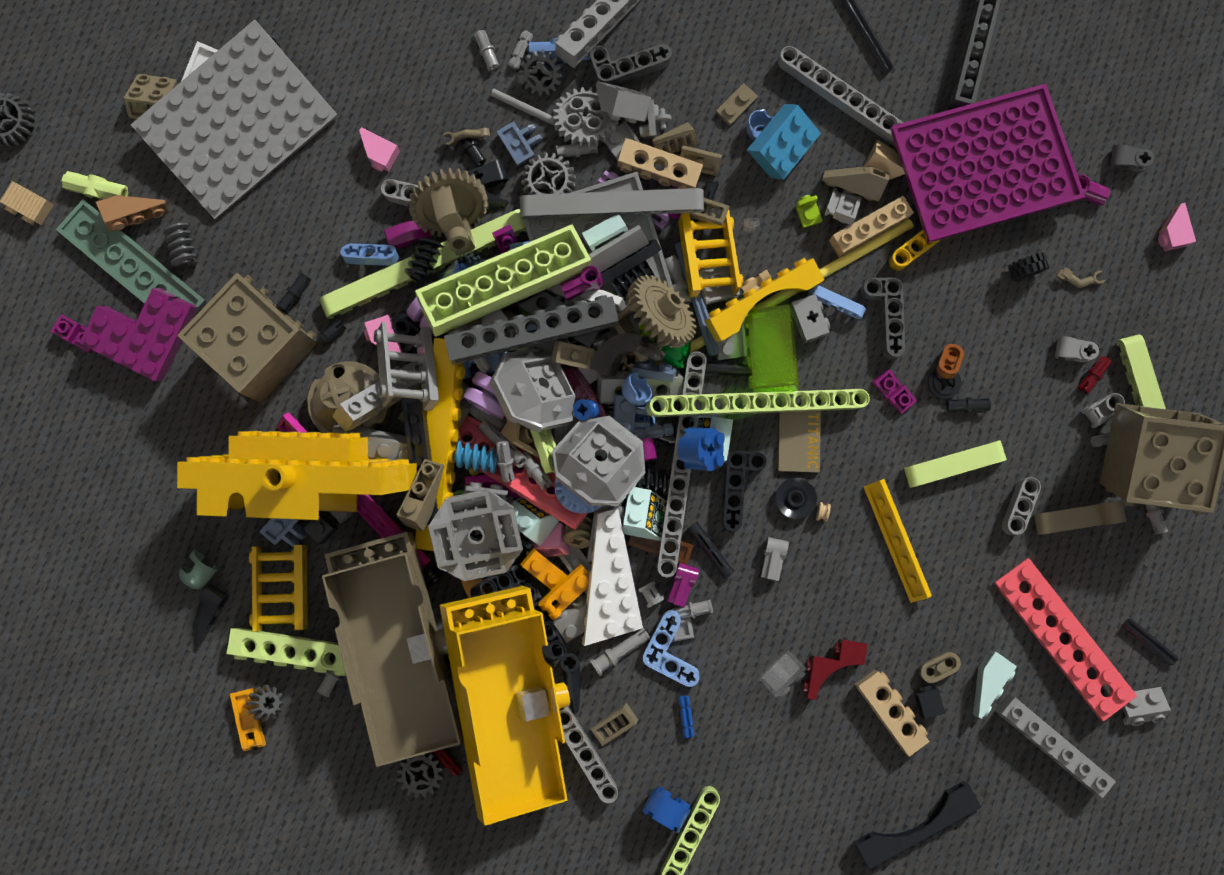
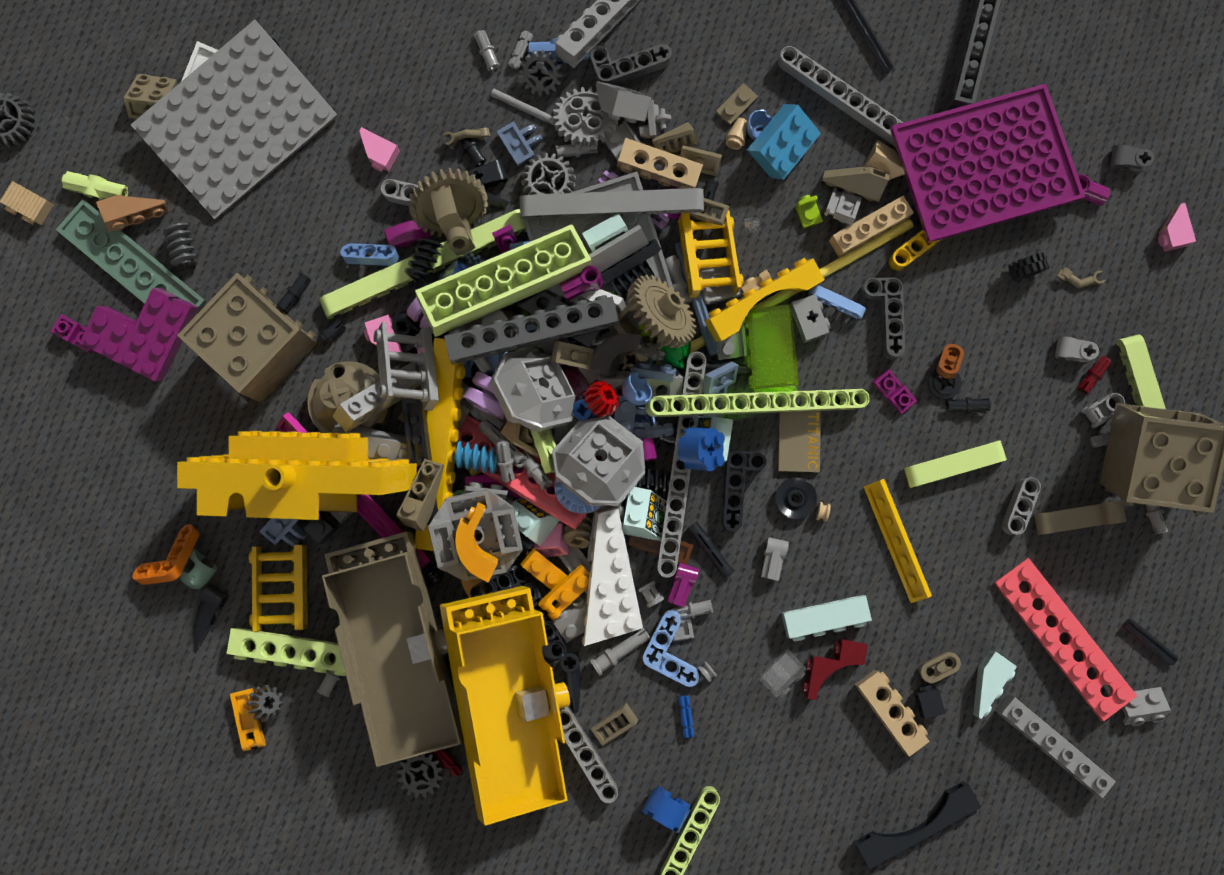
none -> orange beam [133,524,200,585]
none -> light orange arch [455,502,498,582]
none -> red gear [584,381,620,418]
none -> light grey bush [698,661,718,682]
none -> sand blue hinge [702,361,738,402]
none -> tan cone [725,118,747,150]
none -> light aqua brick [781,595,872,641]

